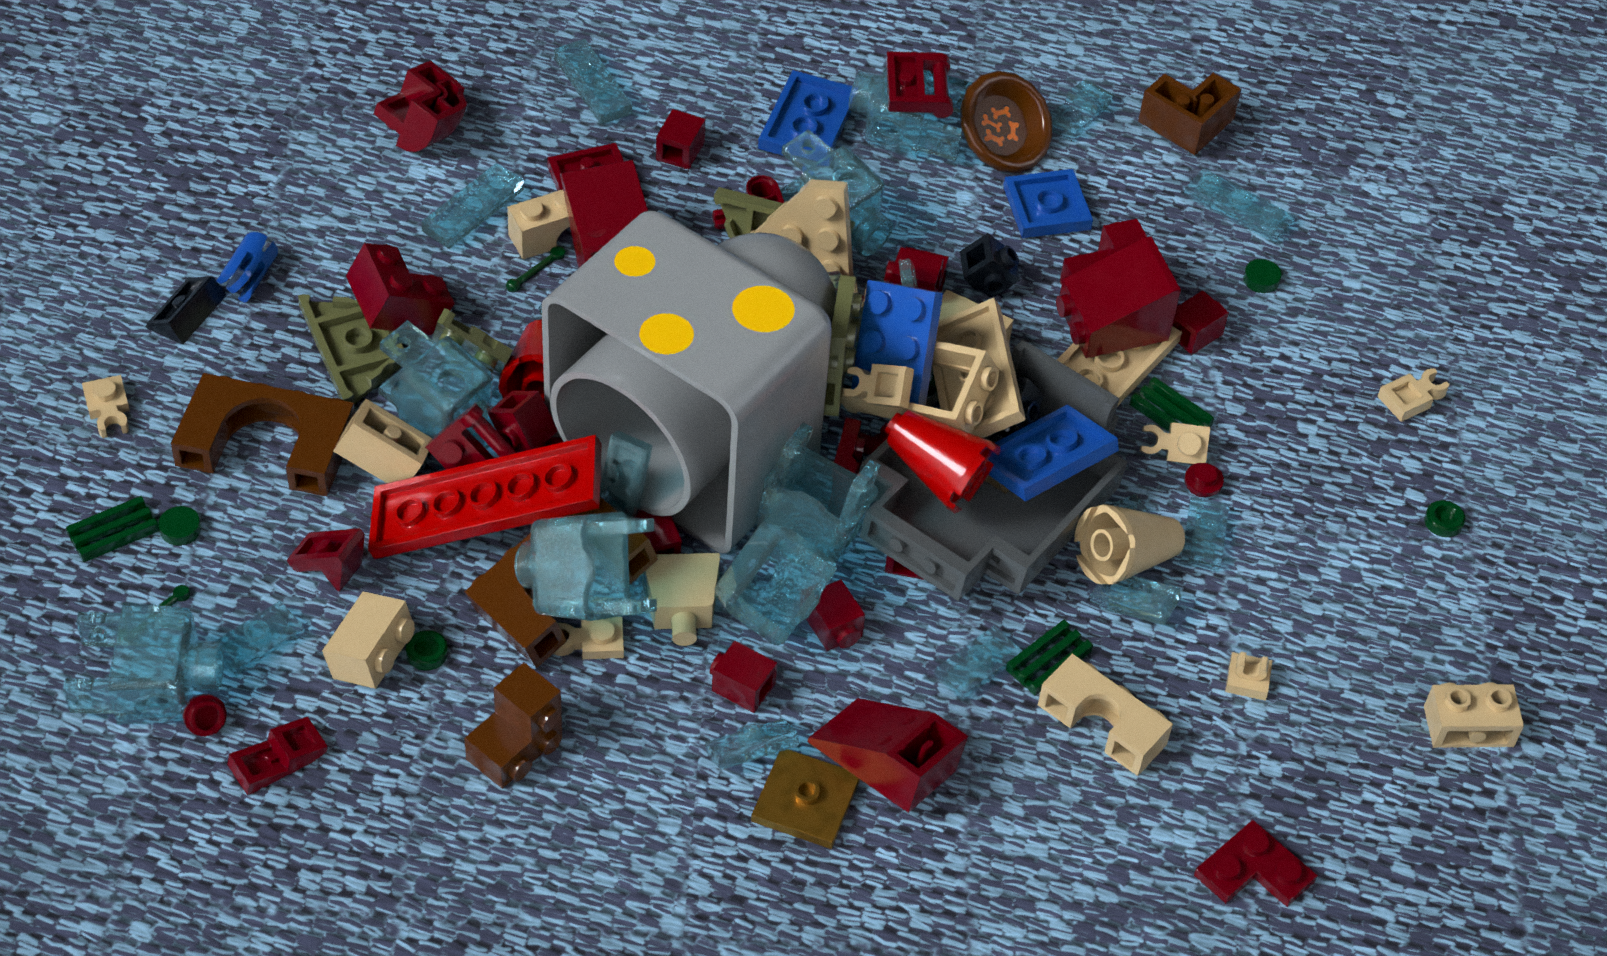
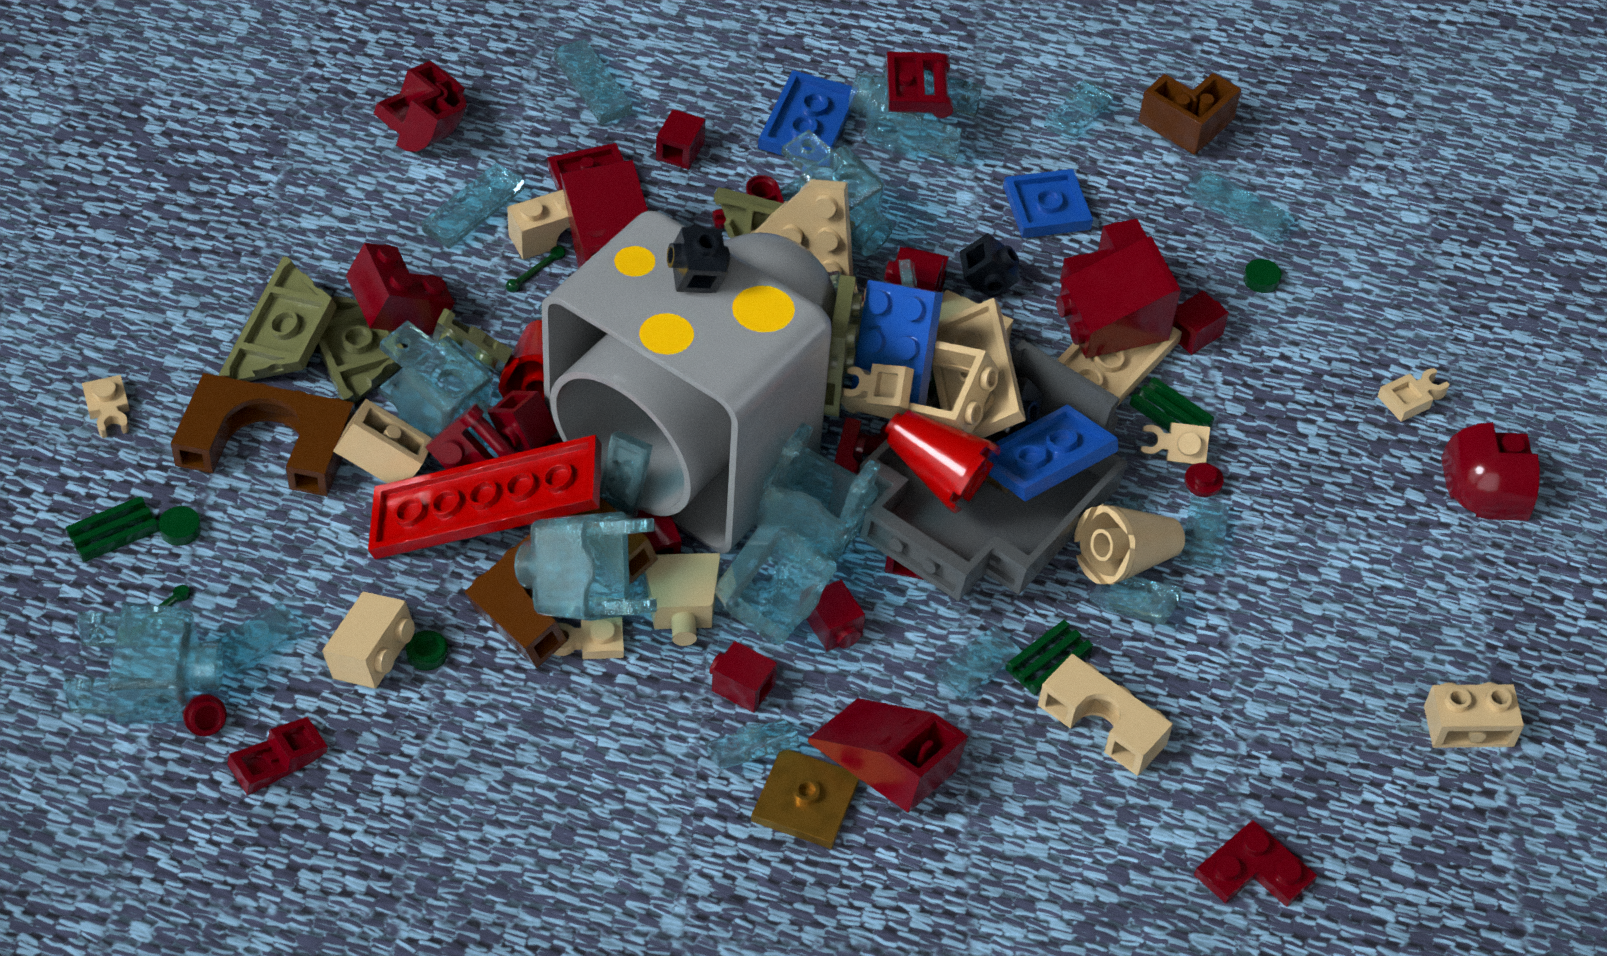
black slope [145,276,227,344] -> none
blue arm [216,232,278,303] -> none
dark red slope [286,528,365,591] -> none
reddish brown brick [464,662,562,789] -> none
reddish brown piece [960,70,1053,173] -> none
tan tile [1225,652,1273,701] -> none
dark green tile [1424,500,1466,537] -> none
none -> olive wing [218,256,337,381]
none -> black brick [667,225,730,293]
none -> dark red brick [1441,422,1540,521]

